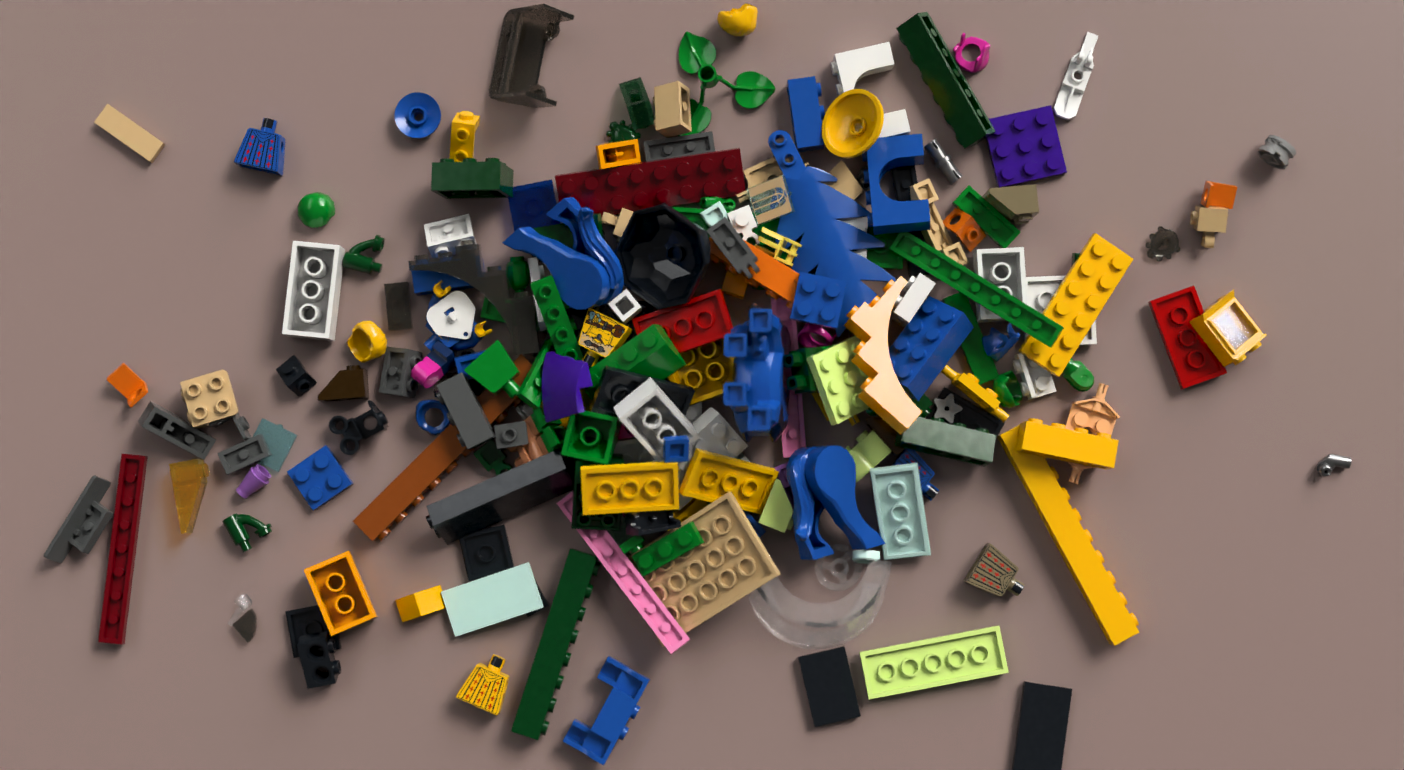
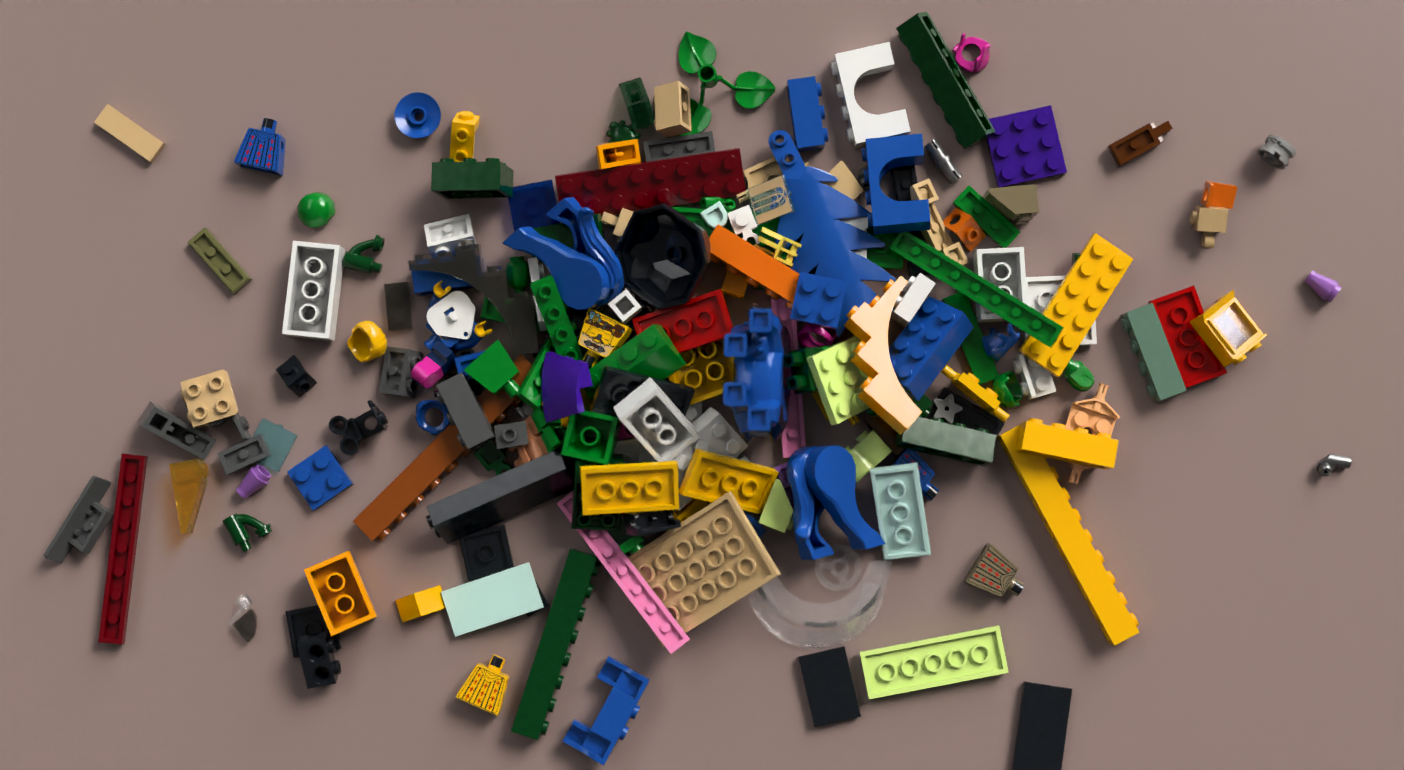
orange bracket [107,363,148,408] -> none
dark brown slope [318,365,369,402] -> none
clear smoke windscreen [489,4,574,108] -> none
green plate [632,521,704,577] -> none
blue plate [663,435,689,463] -> none
dark grey hinge [706,217,760,279] -> none
yellow hair [717,4,758,36] -> none
yellow dish [822,89,884,158] -> none
light aqua tile [852,549,880,564] -> none
white piece [1053,32,1098,120] -> none
clear smoke piece [1145,226,1181,261] -> none
none -> olive tile [187,227,252,295]
none -> reddish brown hinge [1107,121,1173,167]
none -> sand green brick [1121,303,1187,402]
none -> medium lavender cone [1304,271,1342,302]

